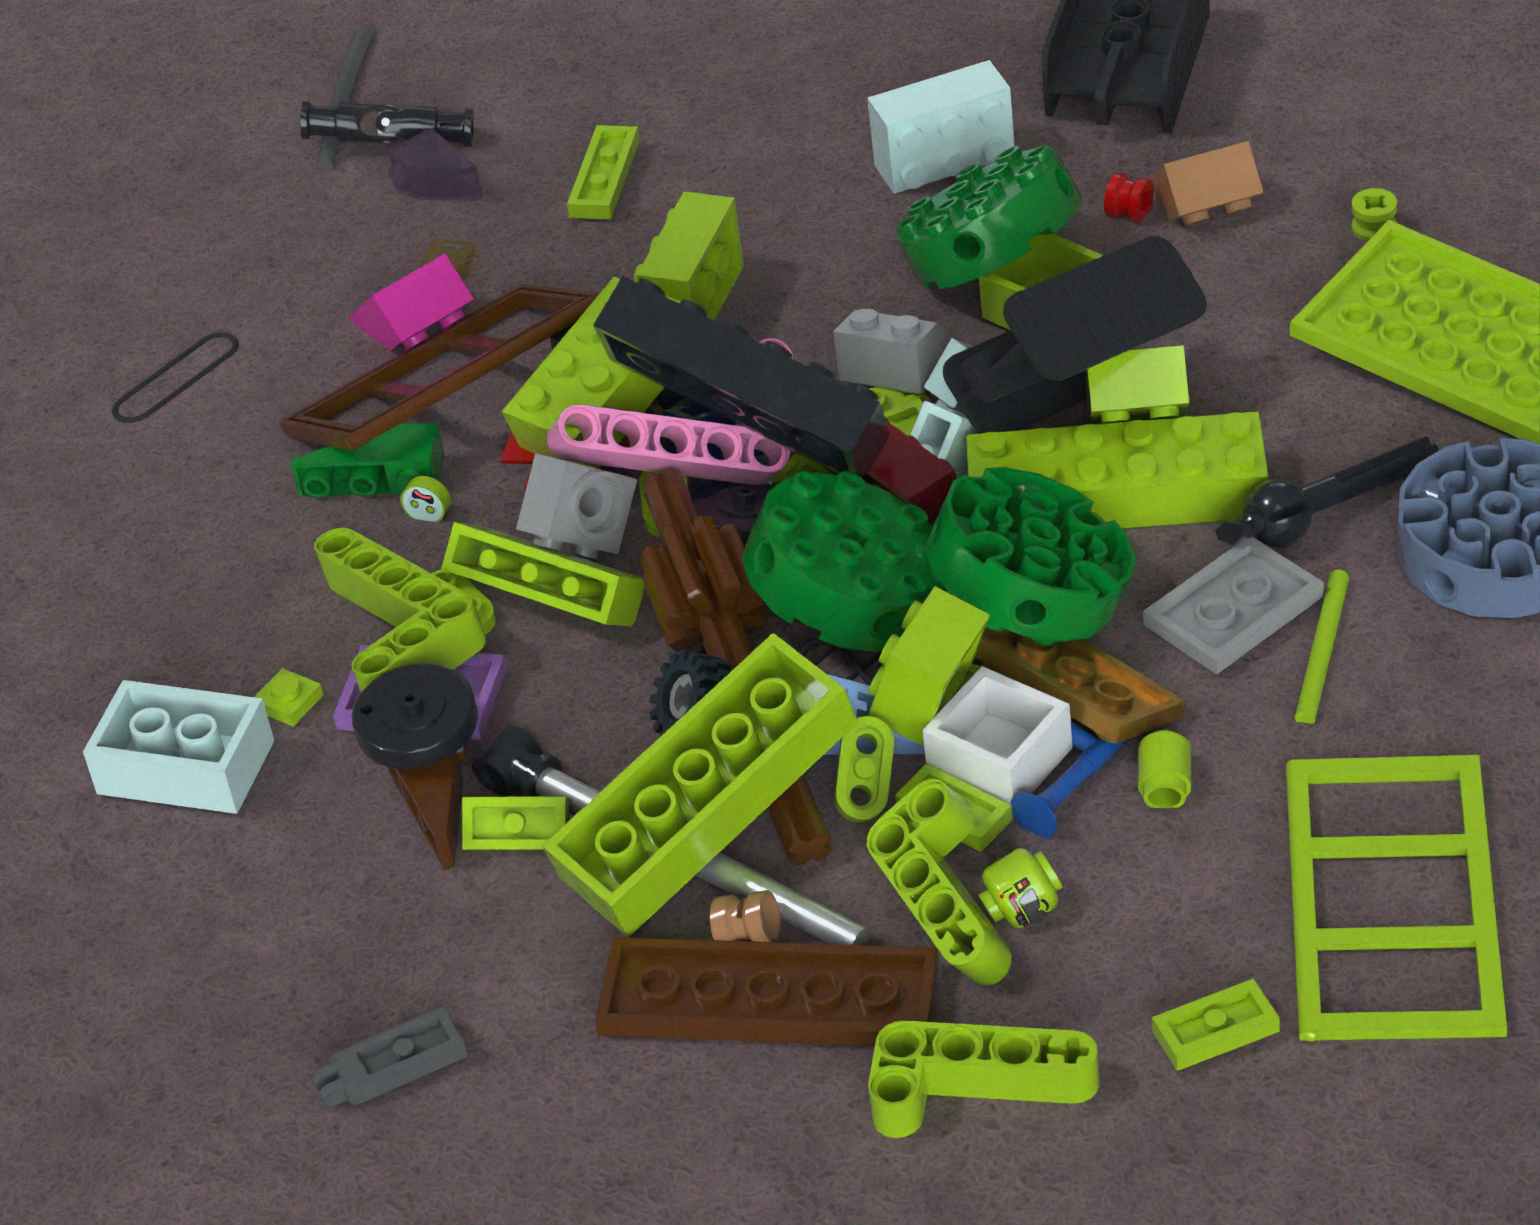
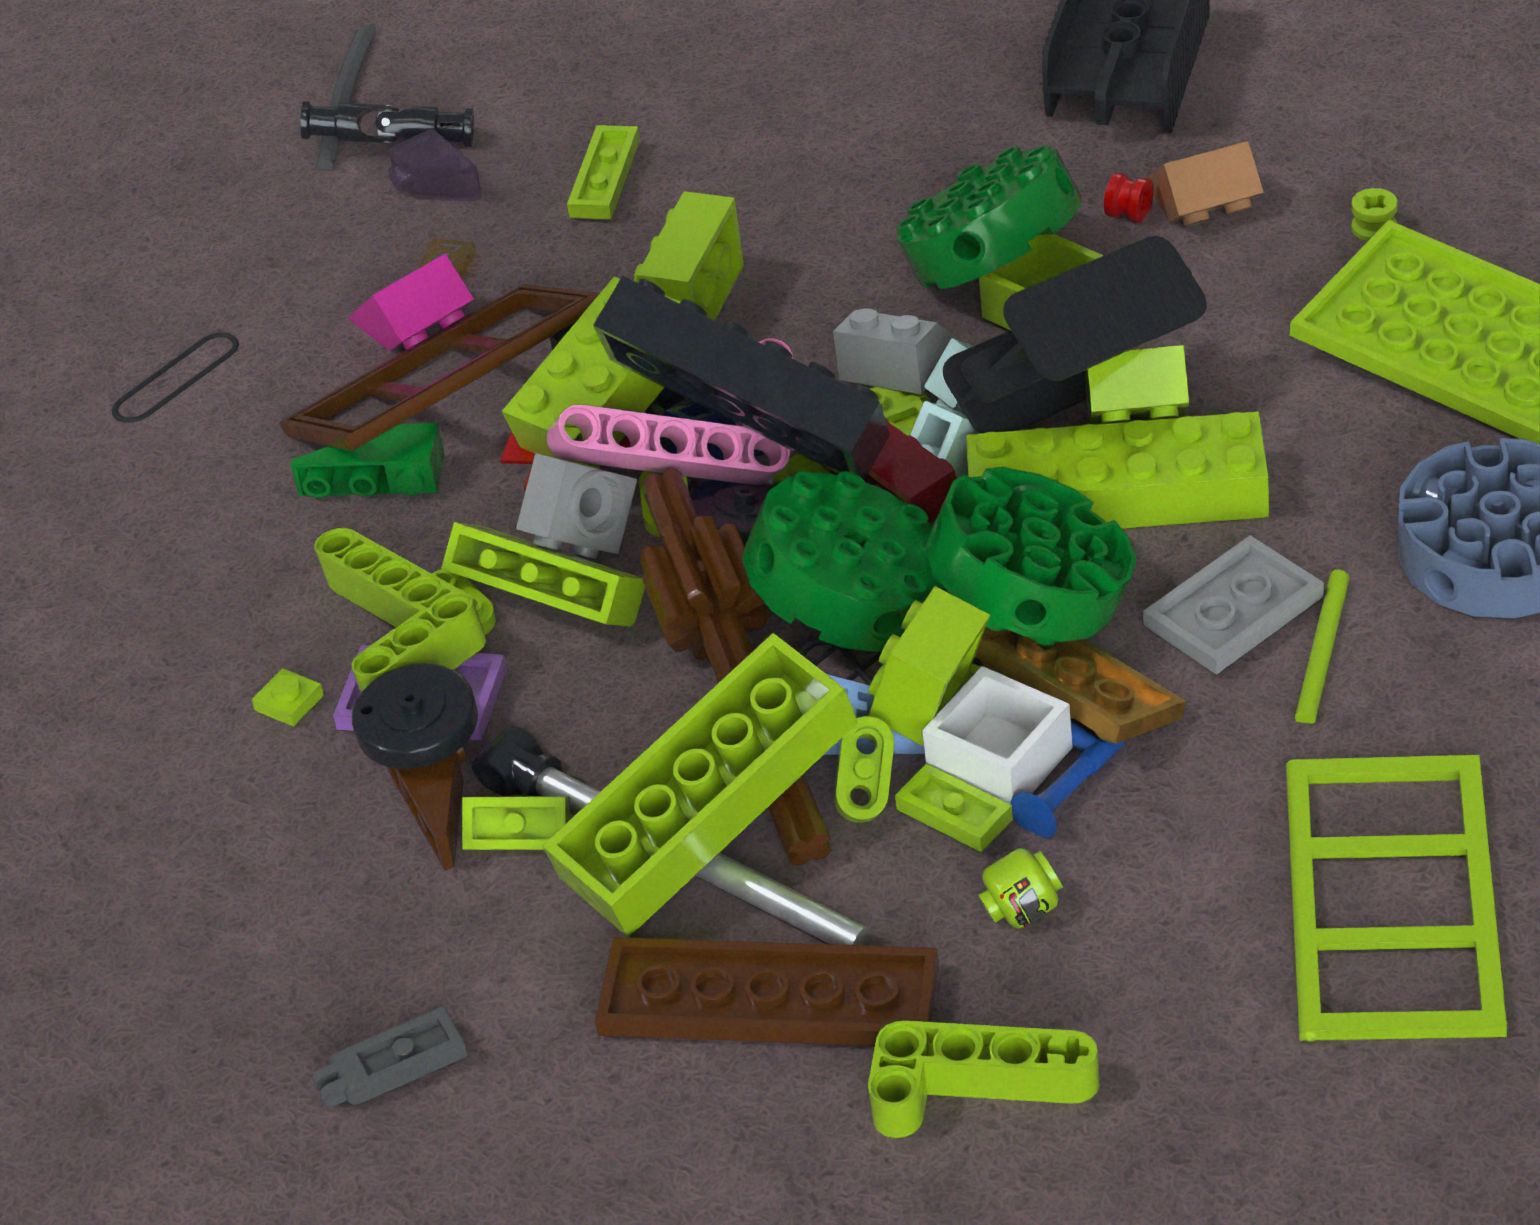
light aqua brick [83,680,274,814] -> none
tile [400,476,451,522] -> none
black bush [650,650,731,737] -> none
medium nougat wheel [710,890,781,943] -> none
light aqua brick [867,60,1014,194] -> none
lime beam [867,779,1012,986] -> none
lime brick [1138,730,1191,808] -> none
lime plate [1152,978,1280,1071] -> none
black piece [1215,436,1439,548] -> none

